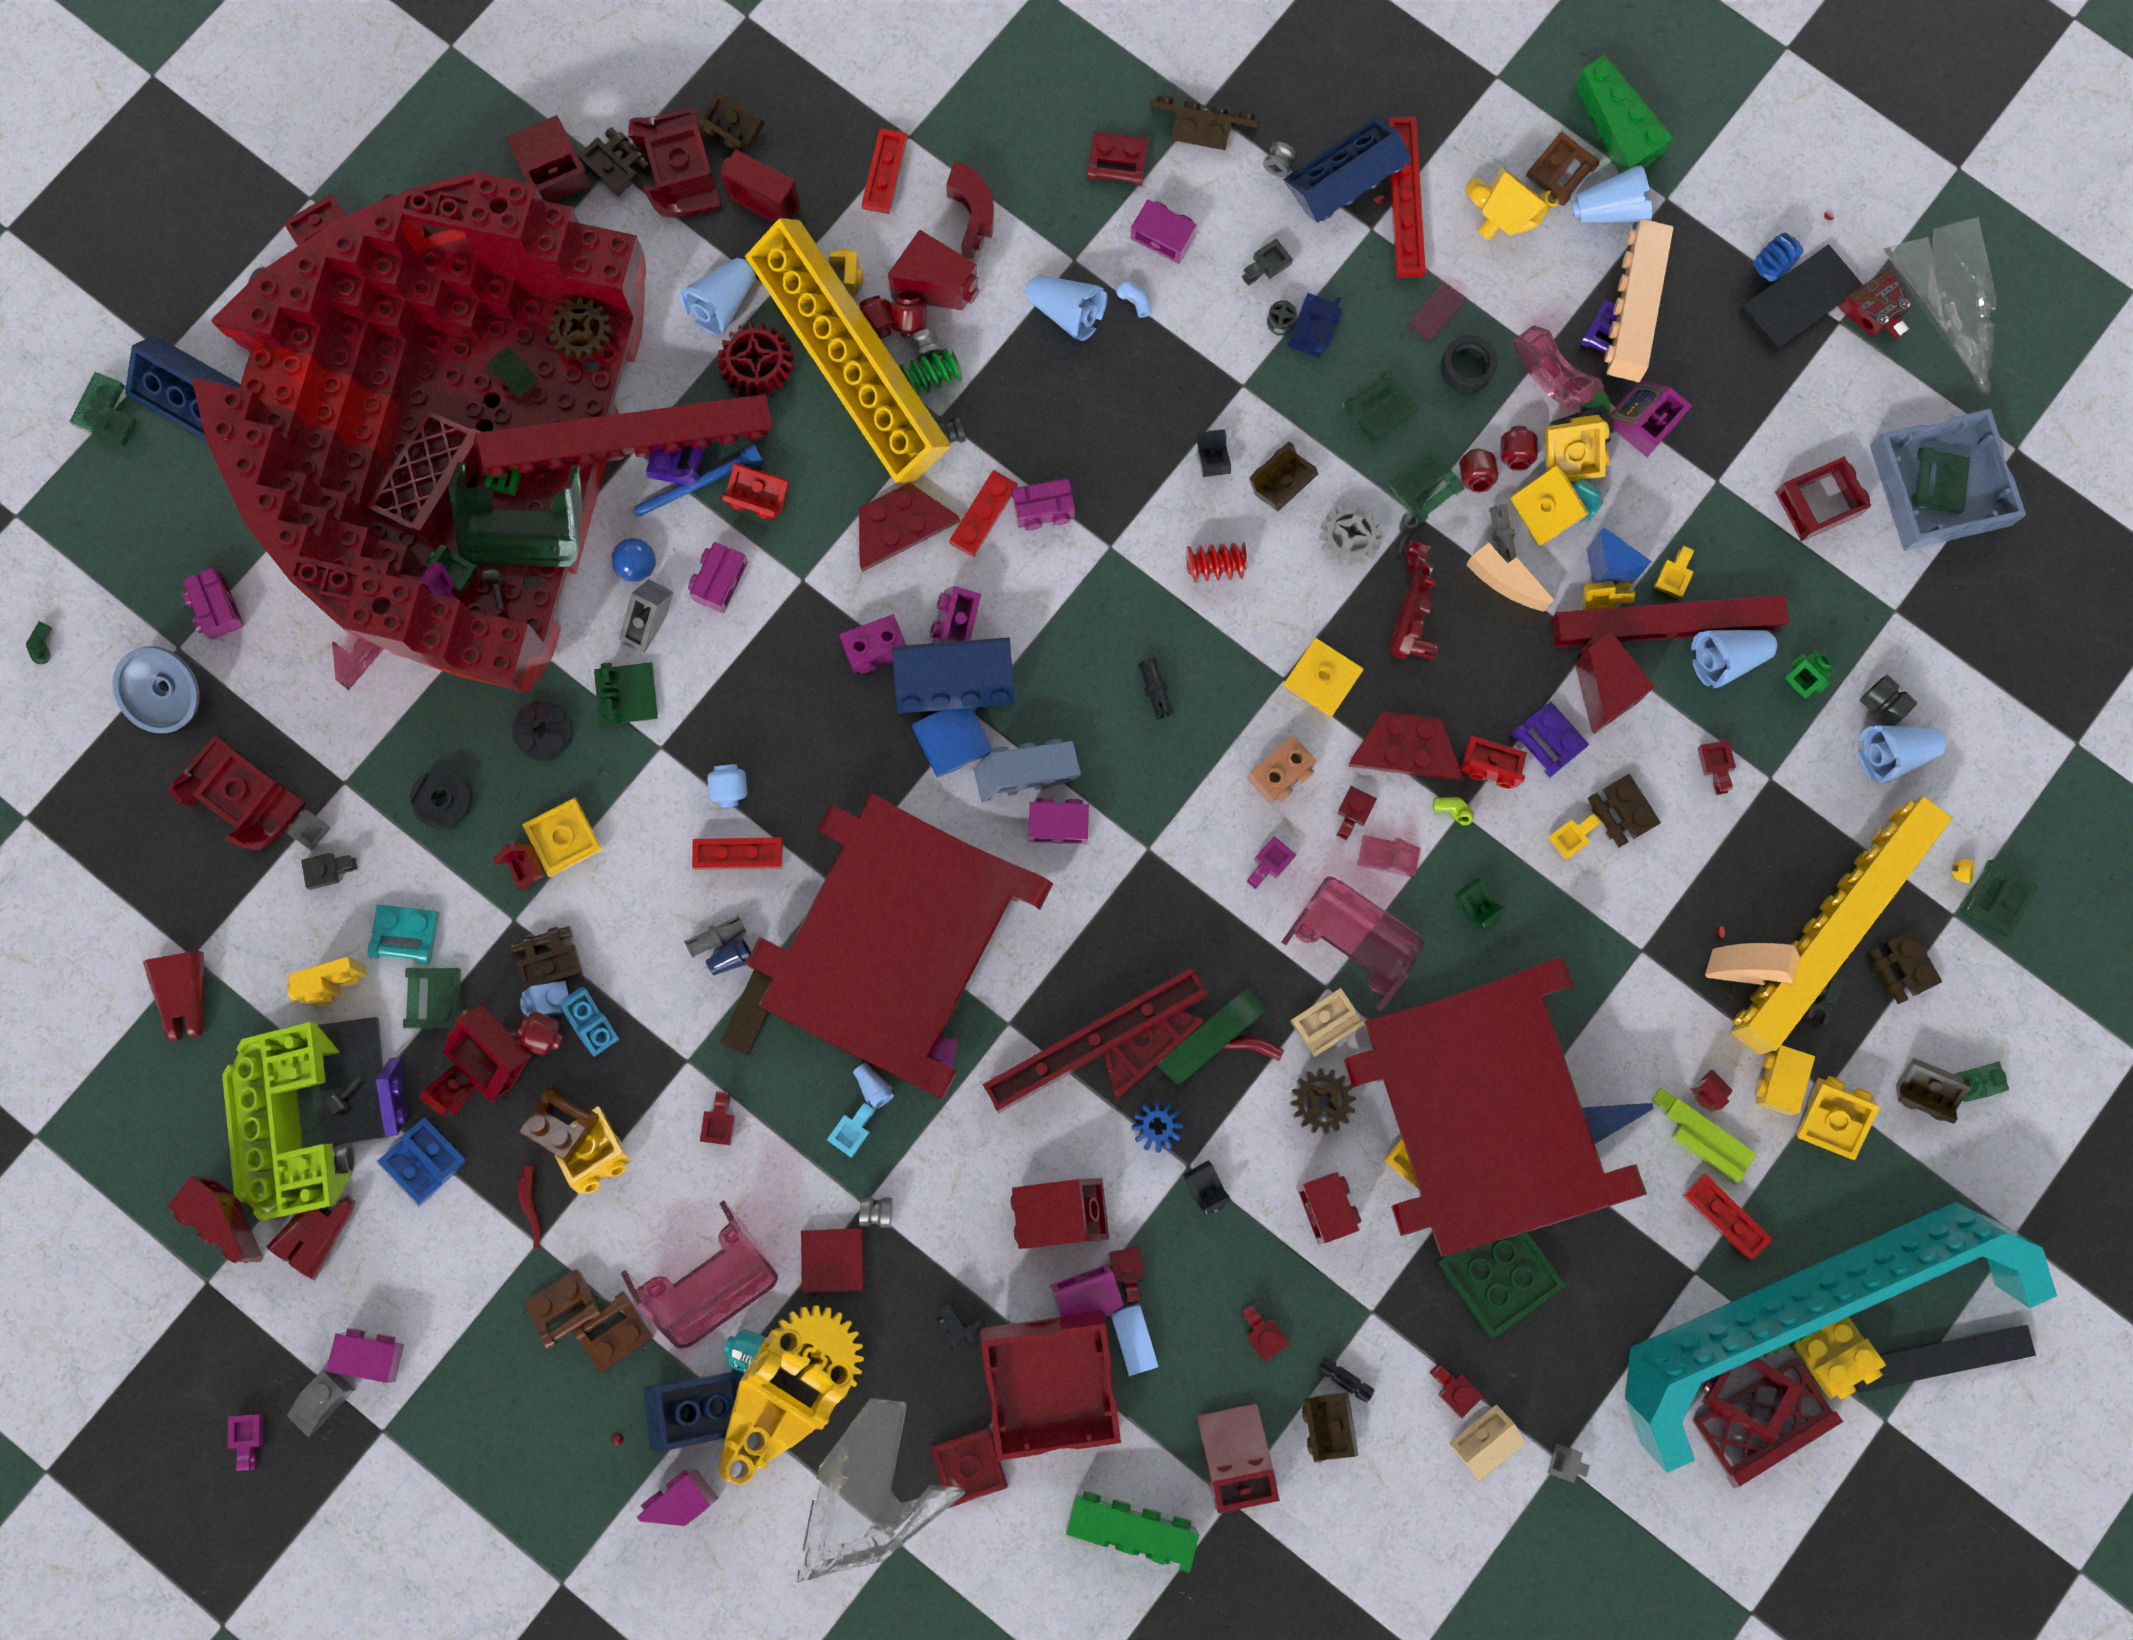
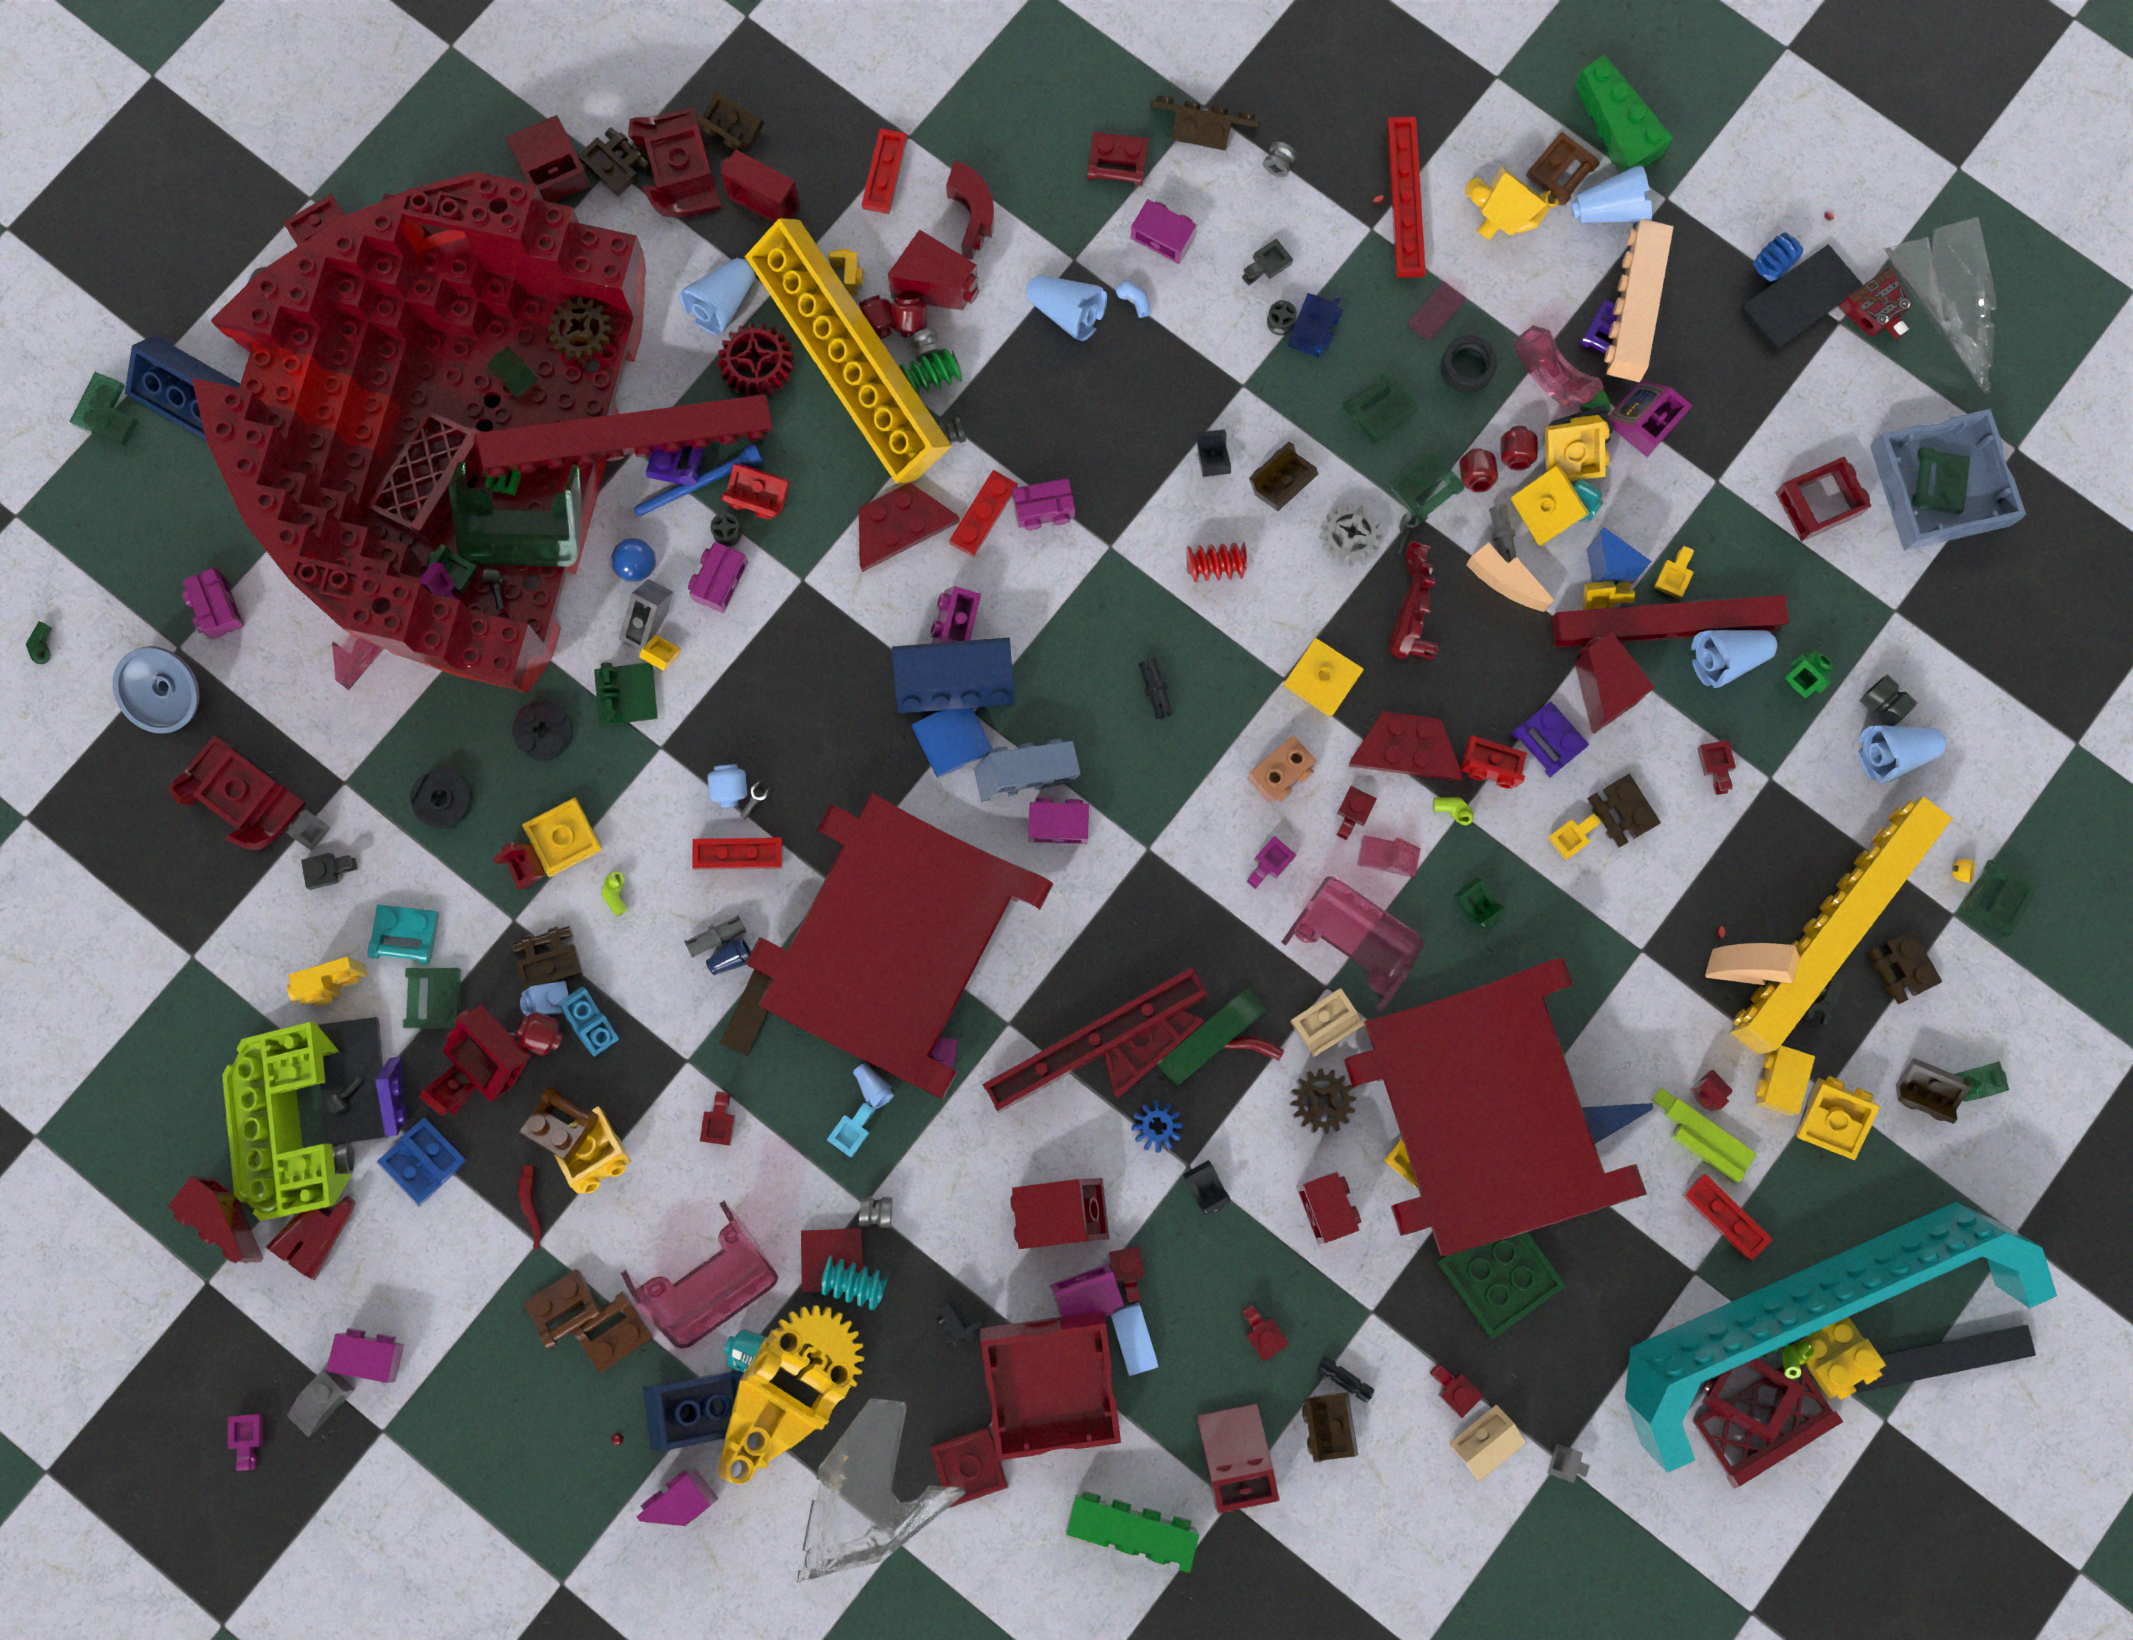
dark red piece [143,951,205,1041] -> none
magenta brick [839,614,906,674] -> none
dark blue slope [1283,117,1412,223] -> none
none -> lime arm [601,871,628,917]
none -> yellow plate [639,635,681,671]
none -> pearl dark grey wheel [710,513,742,547]
none -> flat silver hand [740,779,772,820]
none -> teal piece [821,1255,889,1310]
none -> lime arm [1782,1342,1814,1379]

